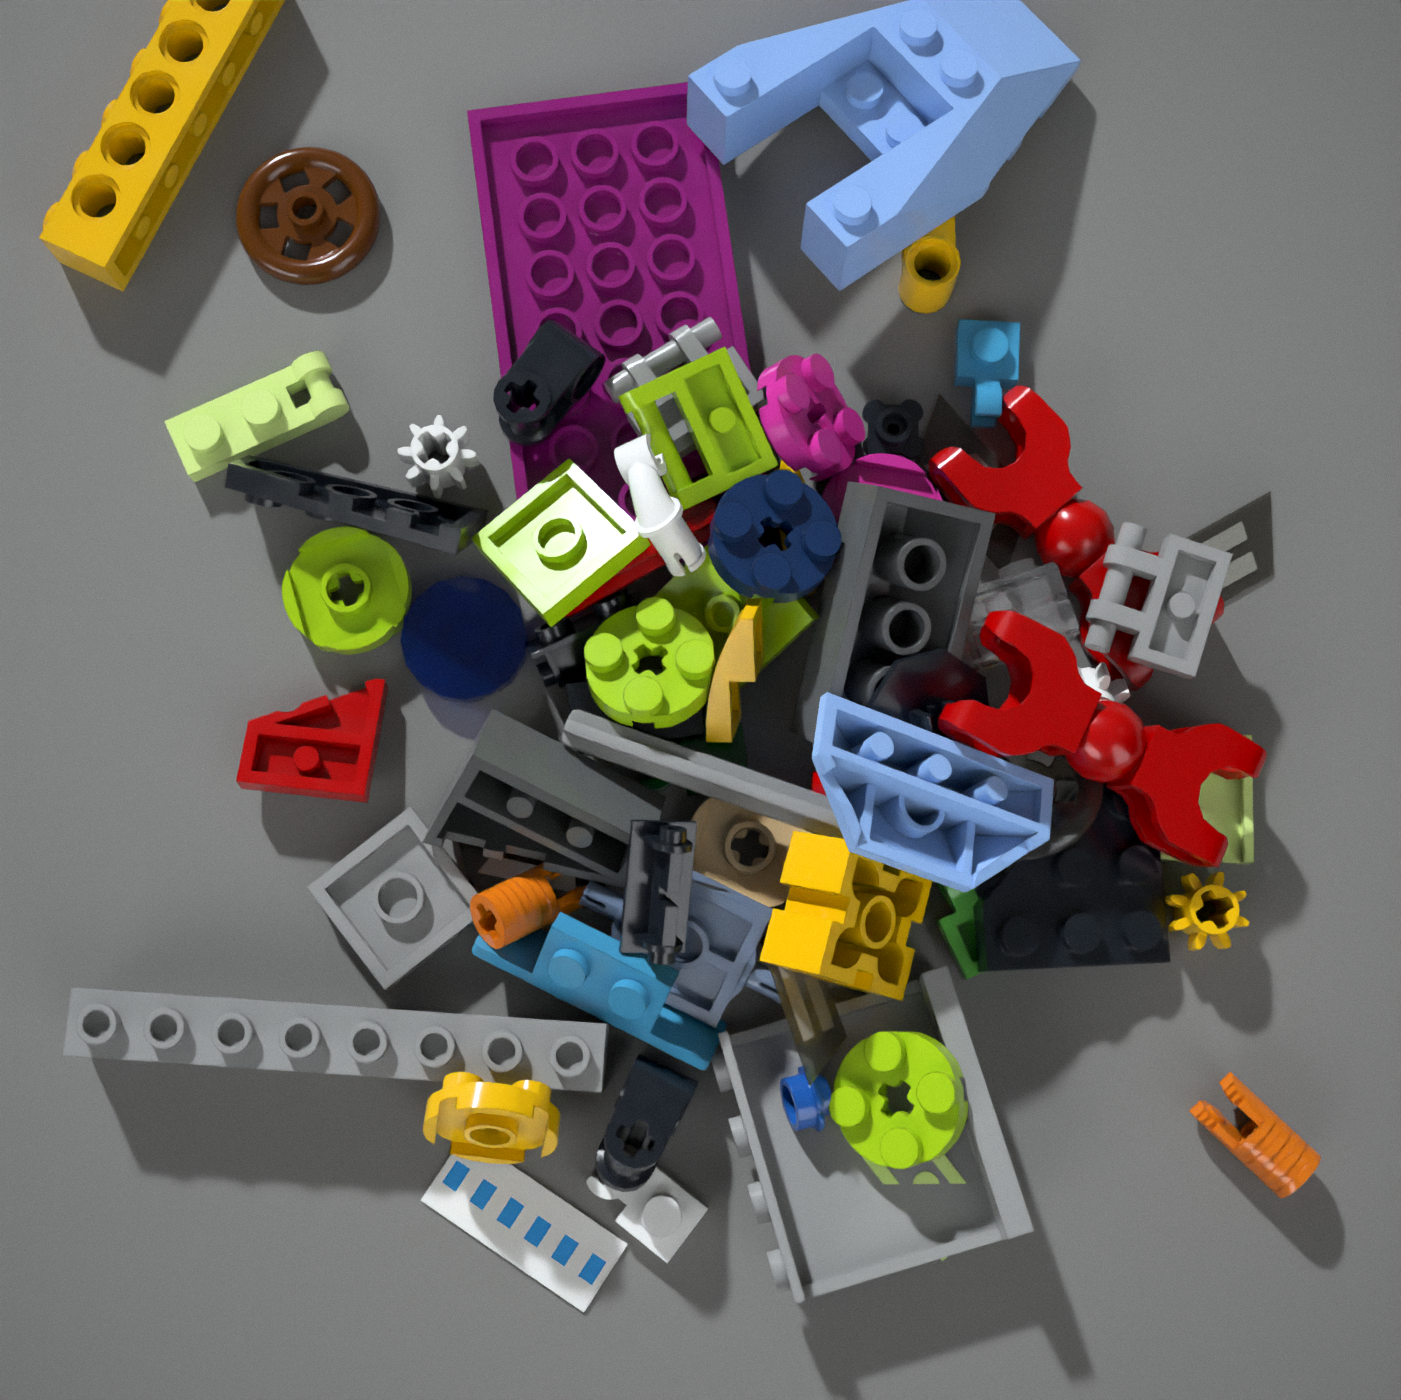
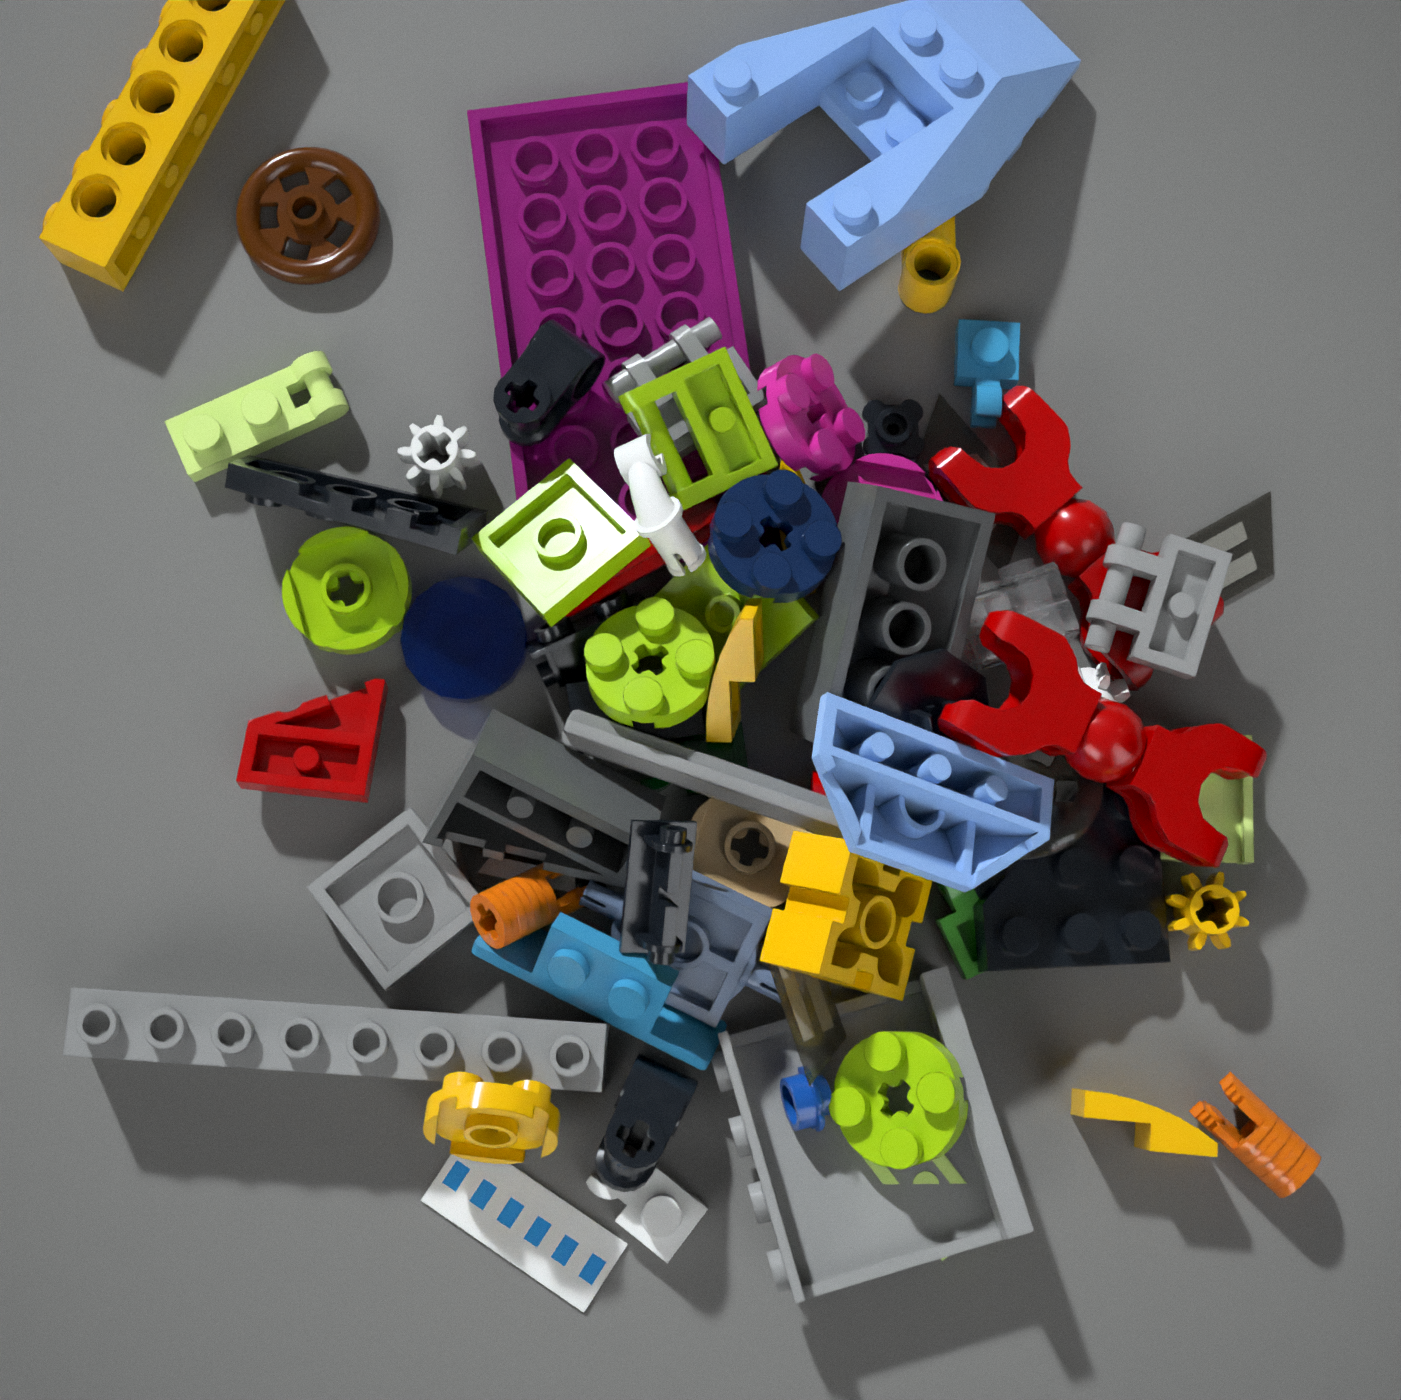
none -> yellow slope [1070,1088,1218,1157]

